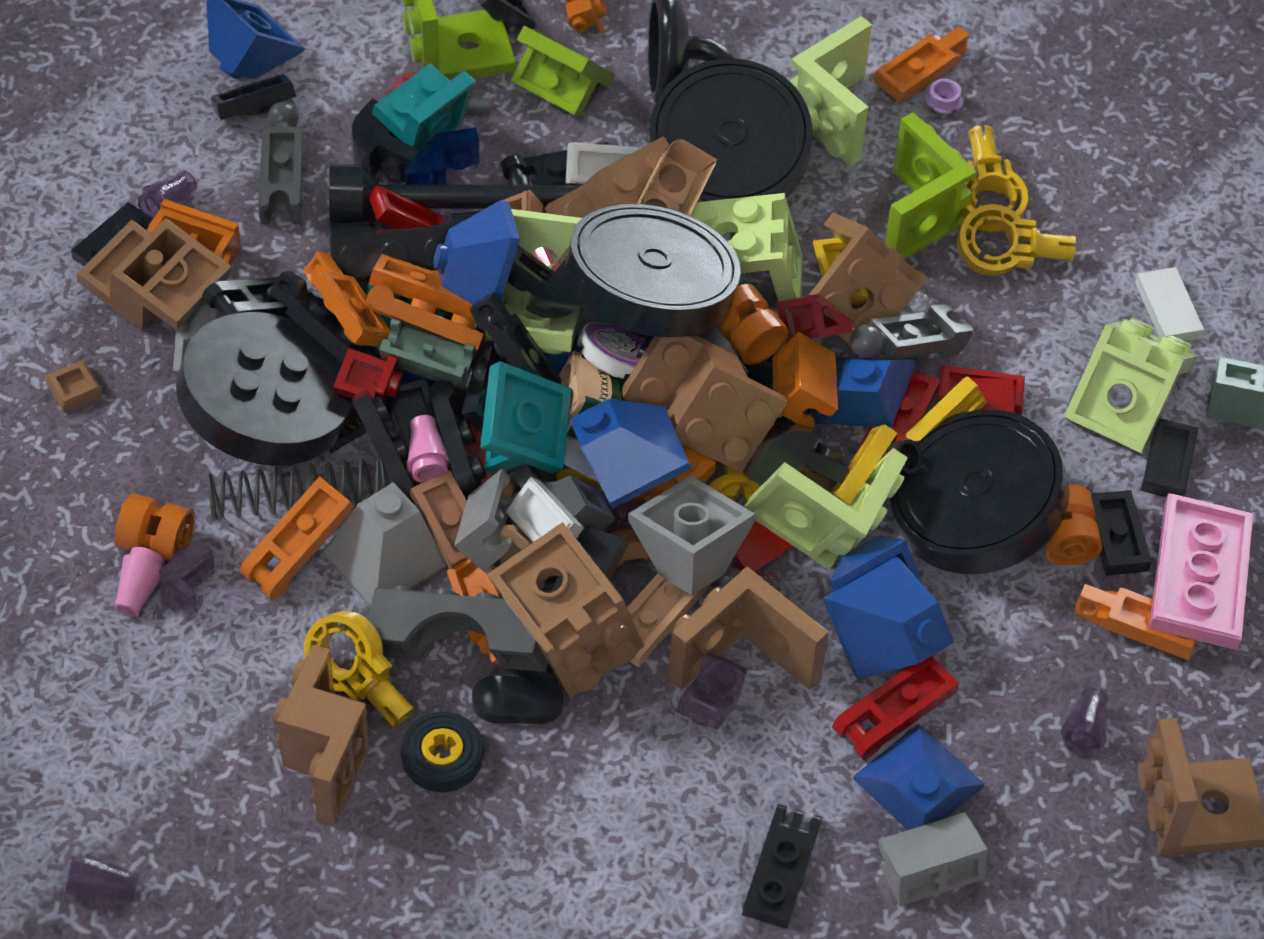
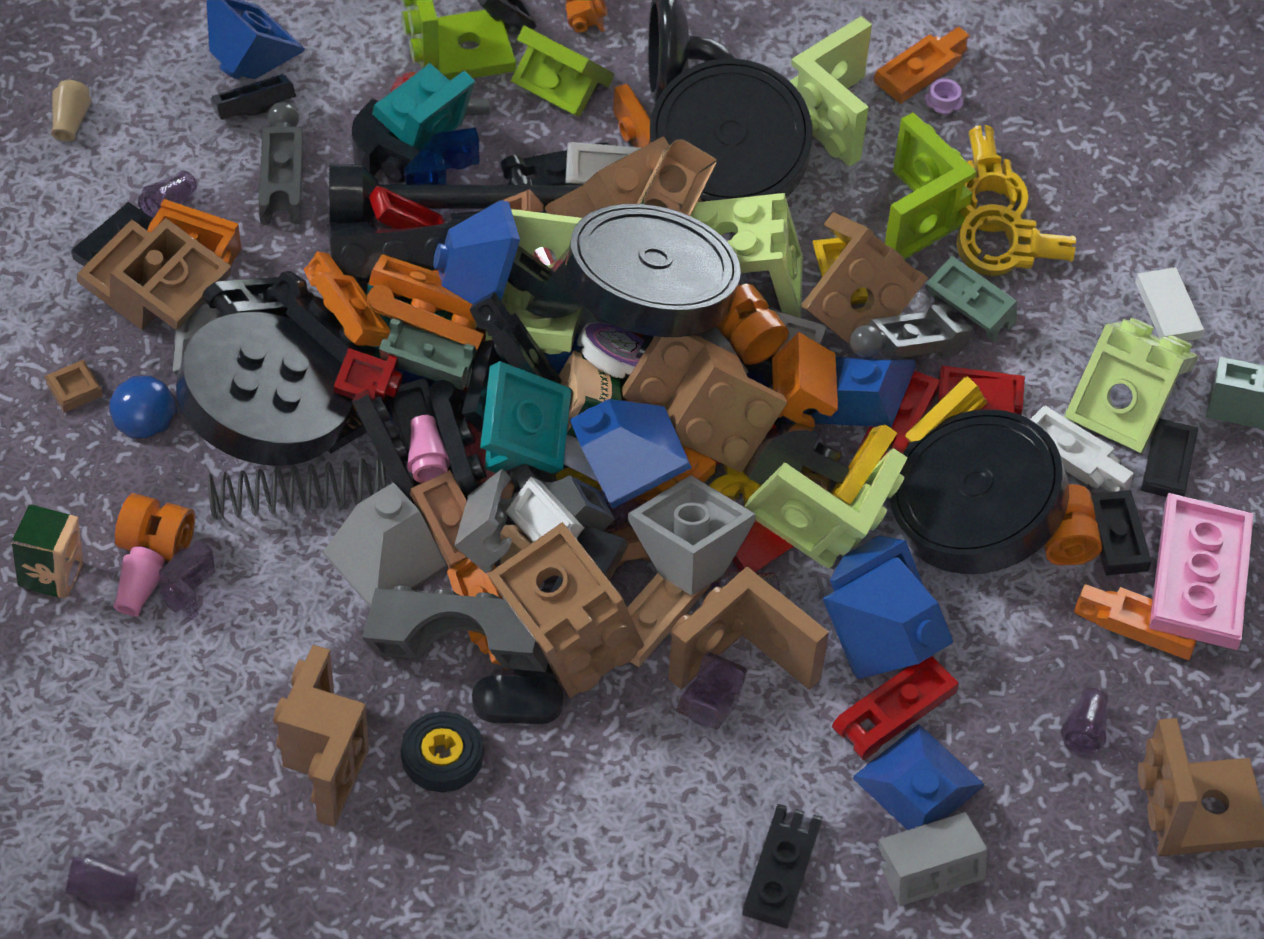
orange plate [239,476,355,600] -> none
yellow pin [304,611,415,729] -> none
dark red slope [776,293,857,344] -> none
black hinge [886,439,922,475] -> none
none -> dark green piece [12,504,83,599]
none -> tan cone [51,80,92,141]
none -> blue hair [109,375,178,438]
none -> orange plate [613,83,651,148]
none -> sand green hinge [925,256,1017,343]
none -> white hinge [1030,406,1134,492]

